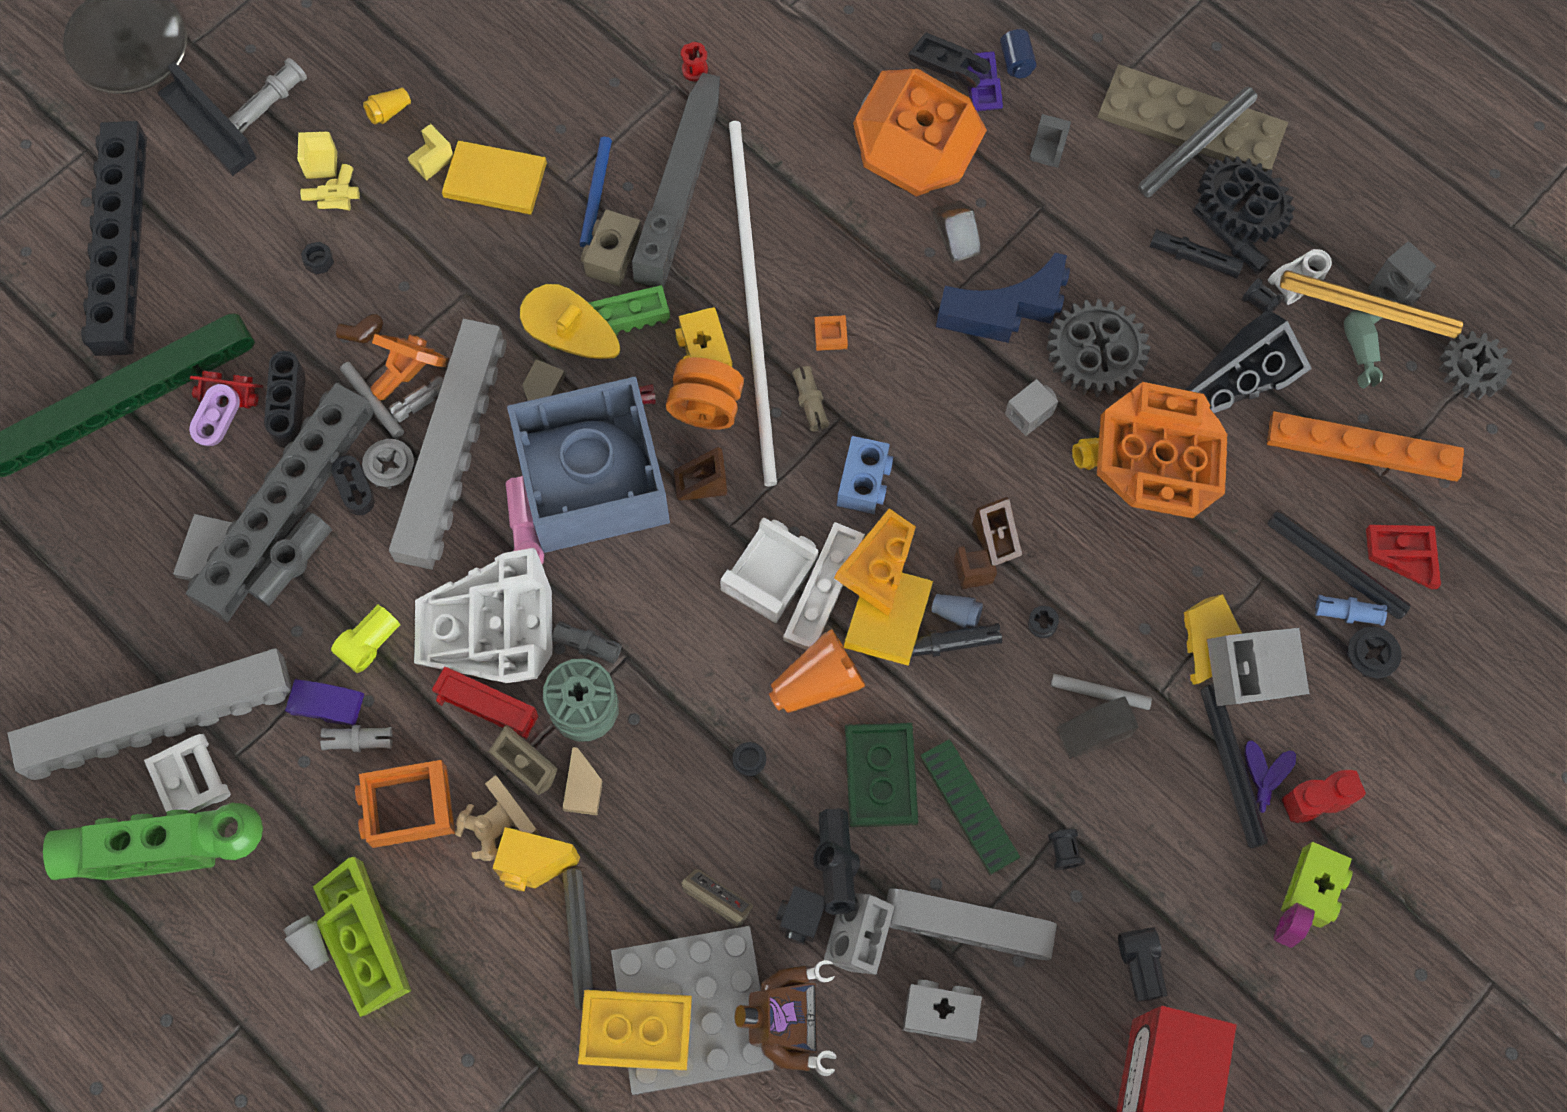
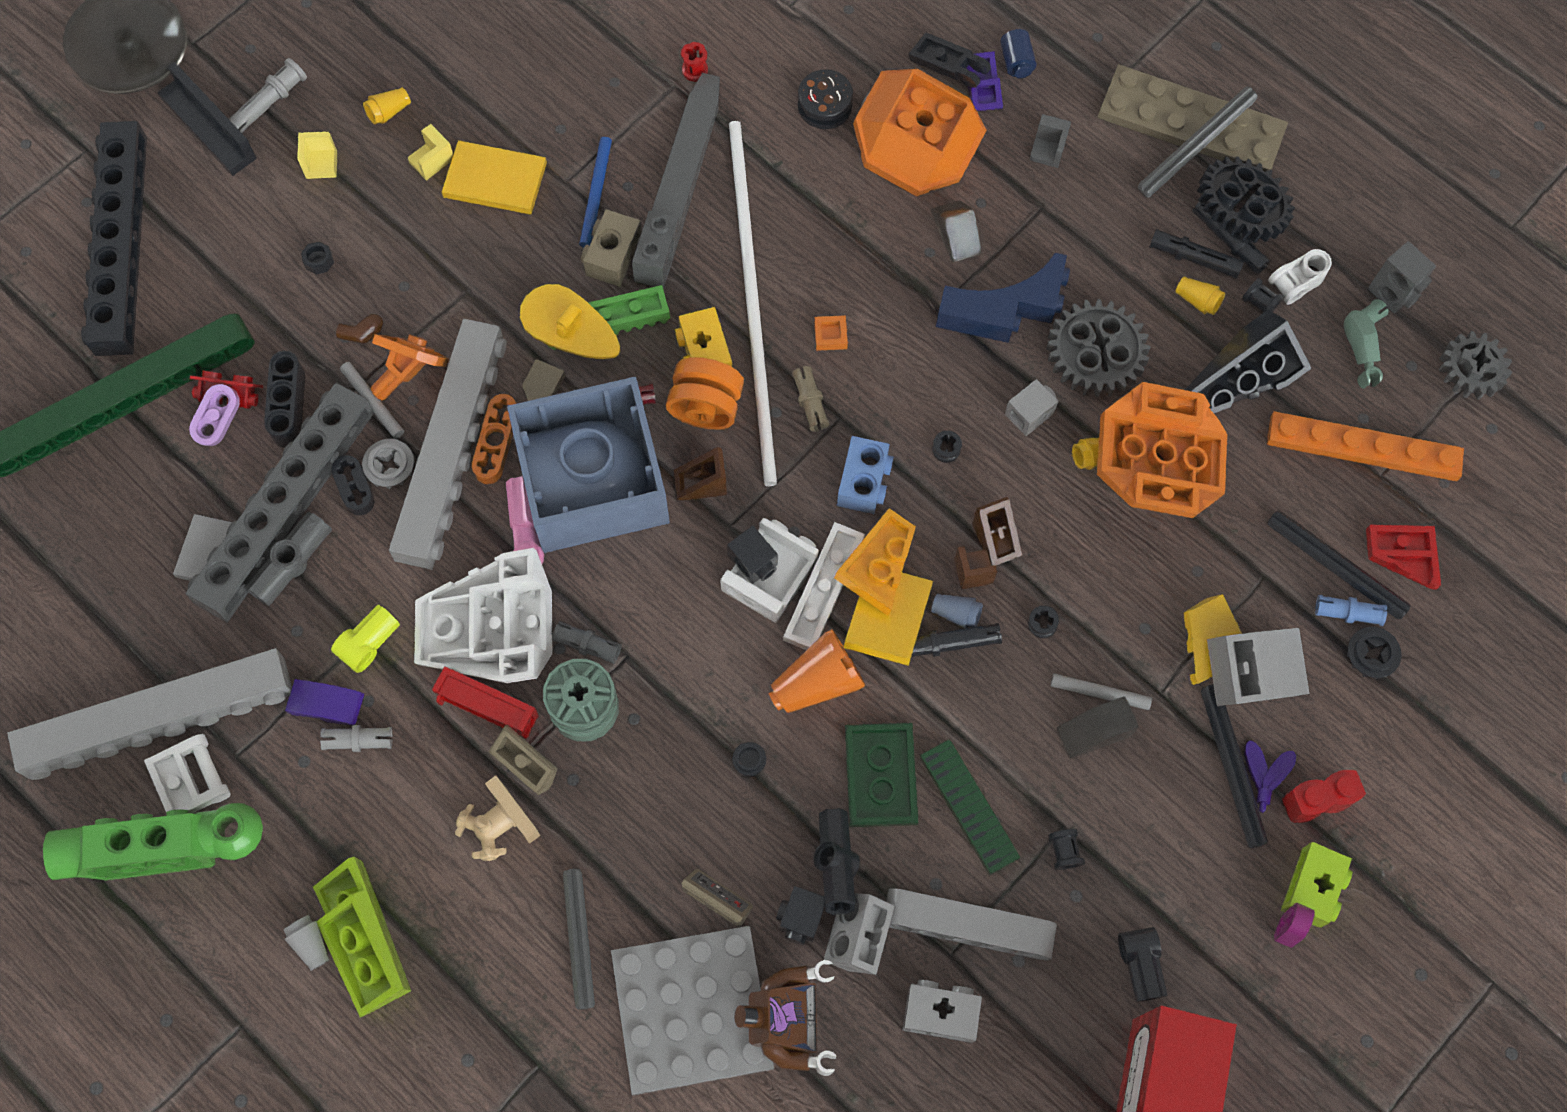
light yellow piece [300,164,360,211] -> none
orange window [355,760,455,848] -> none
light grey axle [389,376,444,422] -> none
yellow slope [492,827,580,891] -> none
tan tile [562,747,603,815] -> none
yellow tile [578,990,692,1071] -> none
axle [1279,270,1463,338] -> none
none -> orange beam [472,394,516,484]
none -> black brick [727,526,778,584]
none -> black head [798,69,853,129]
none -> black bush [932,431,962,463]
none -> yellow cone [1175,276,1225,315]

